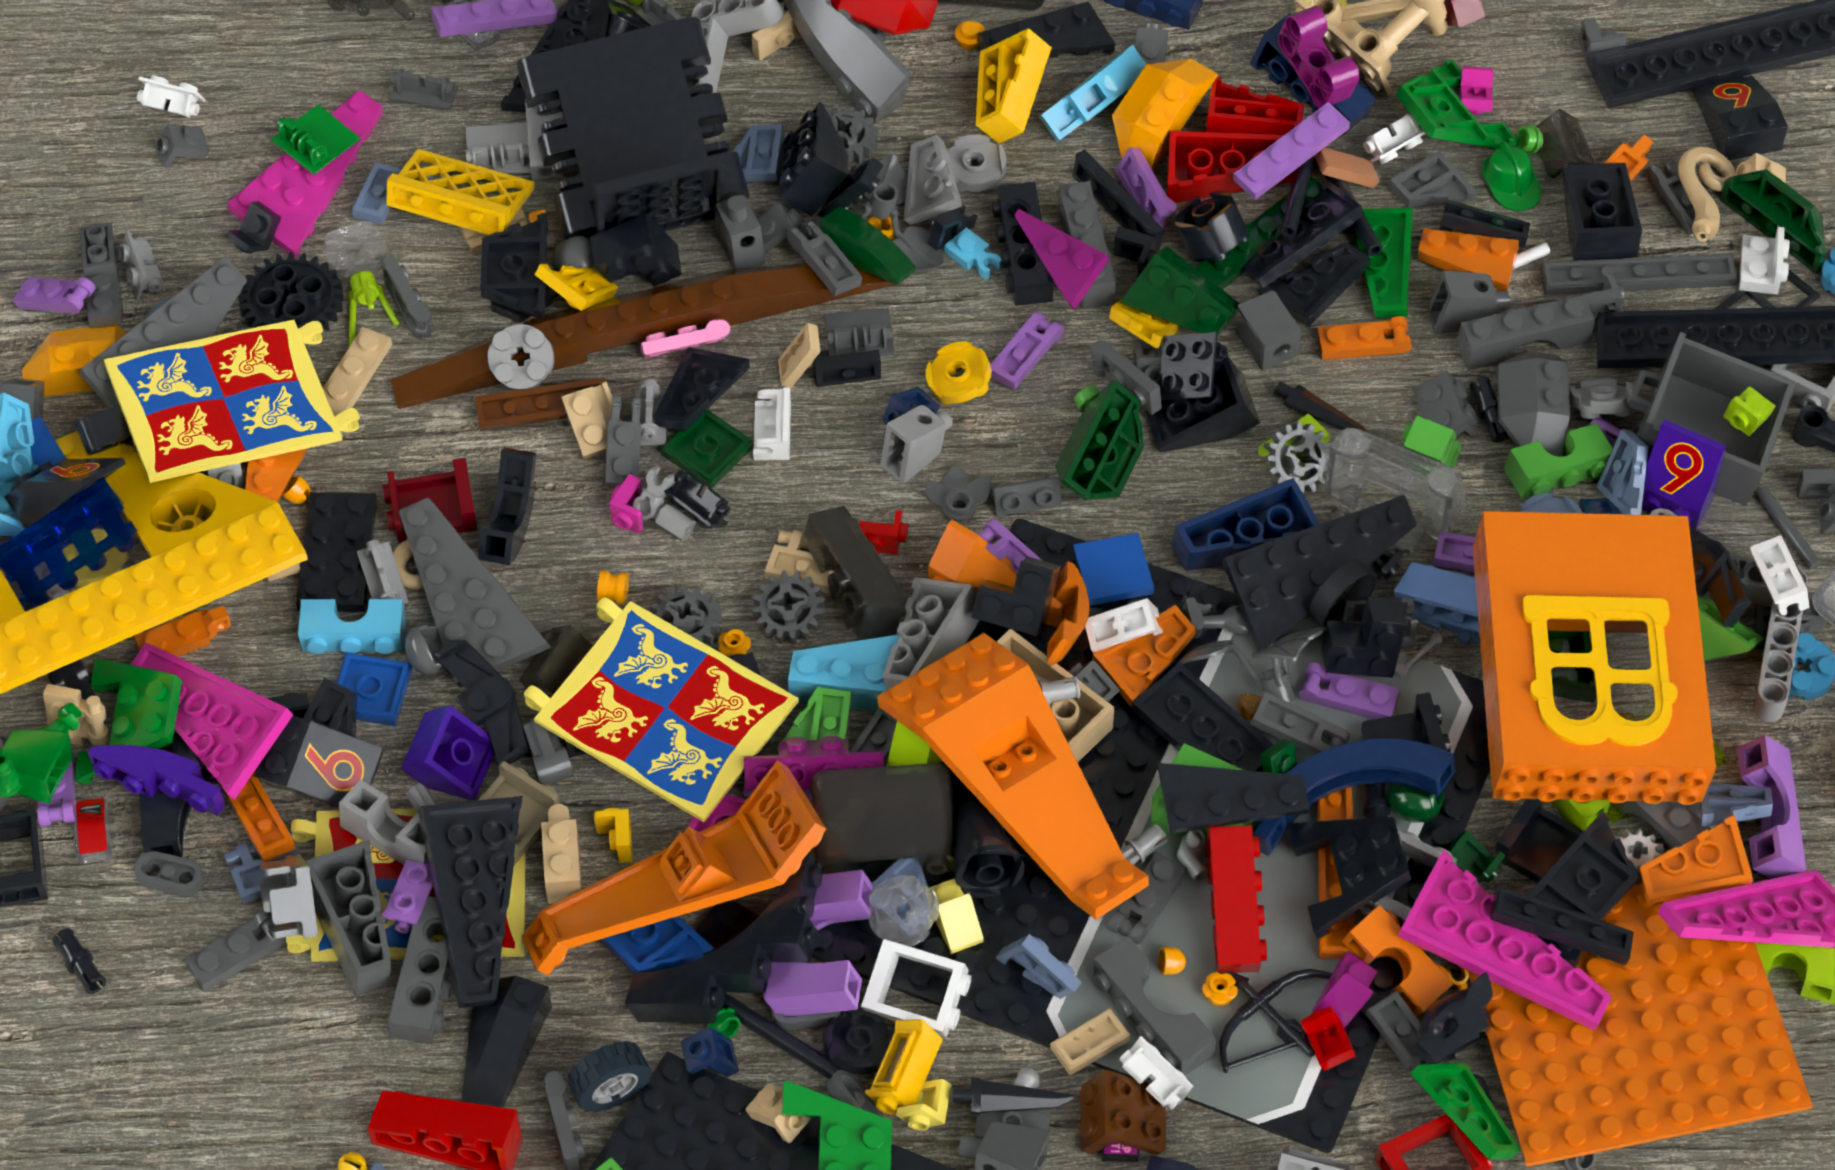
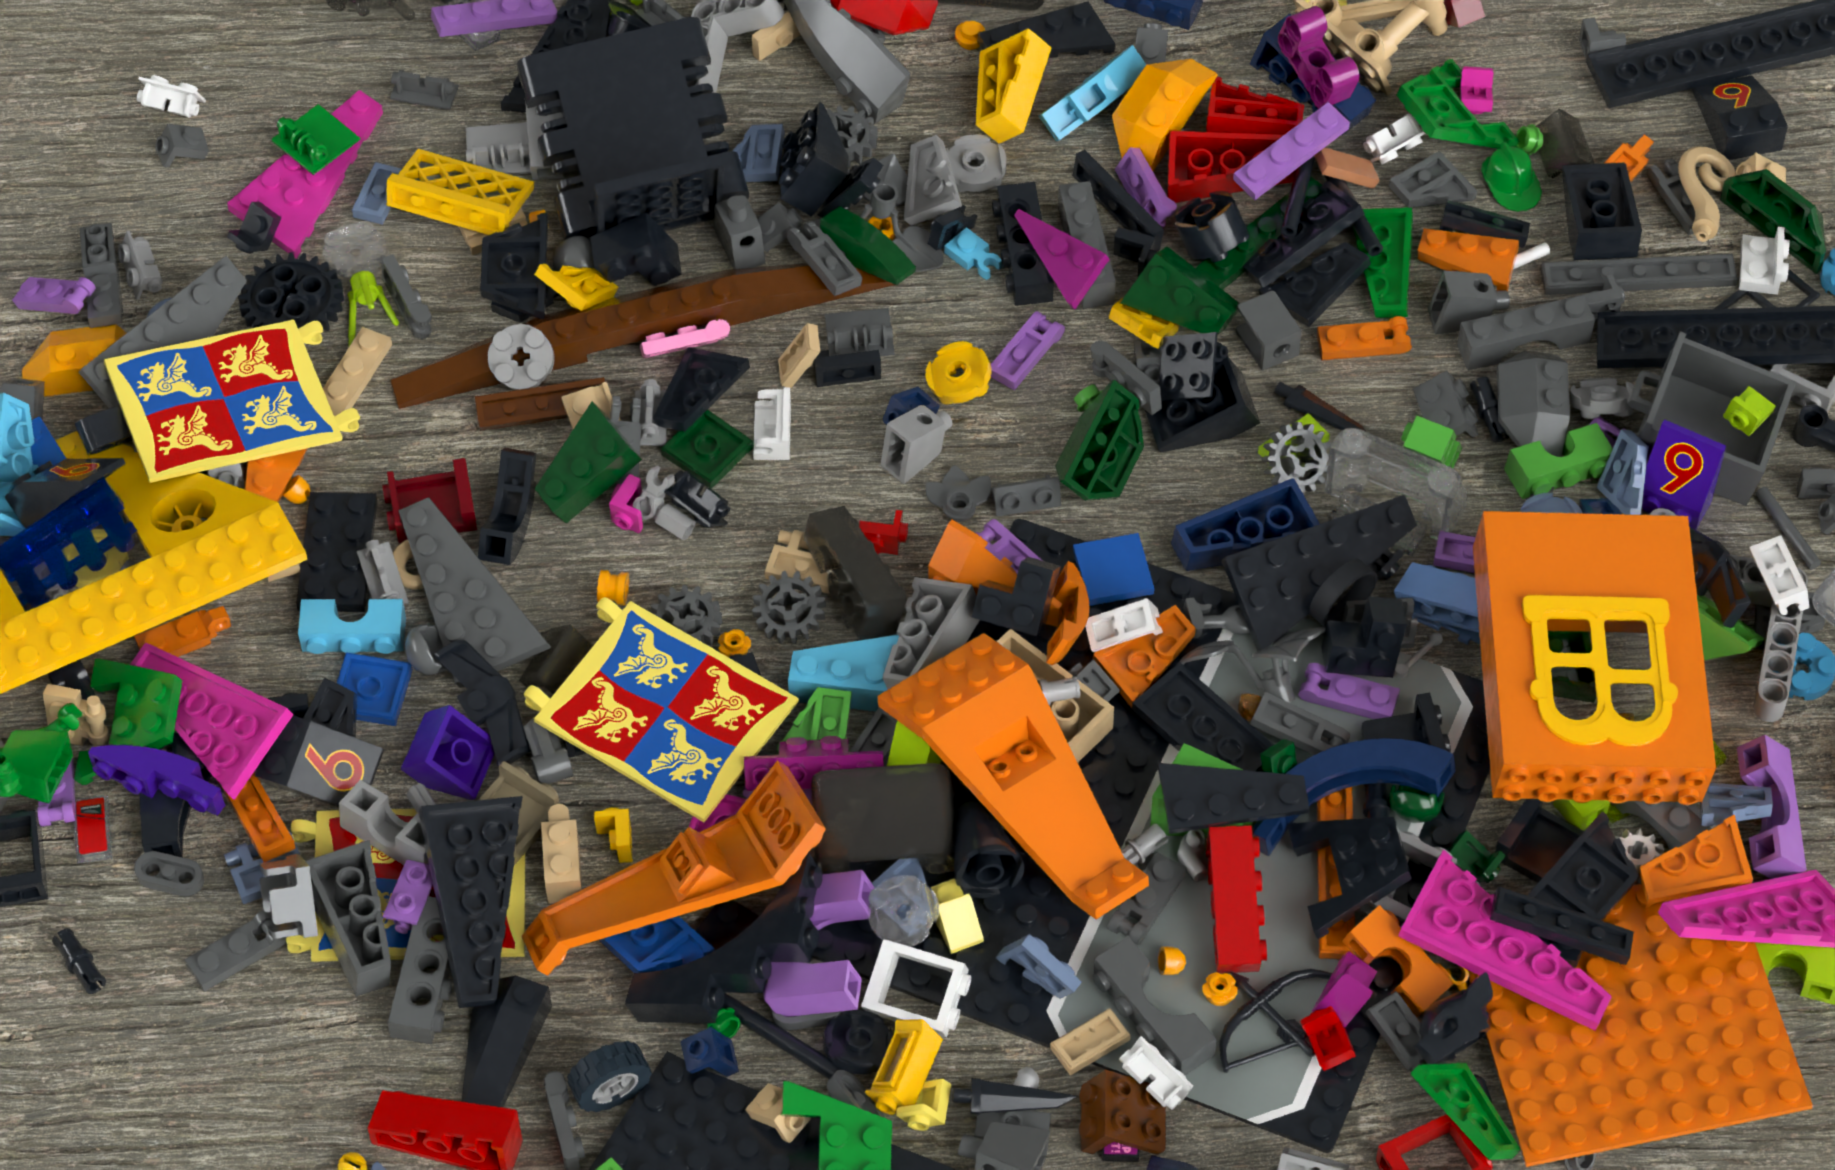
none -> dark green wedge [535,401,642,524]

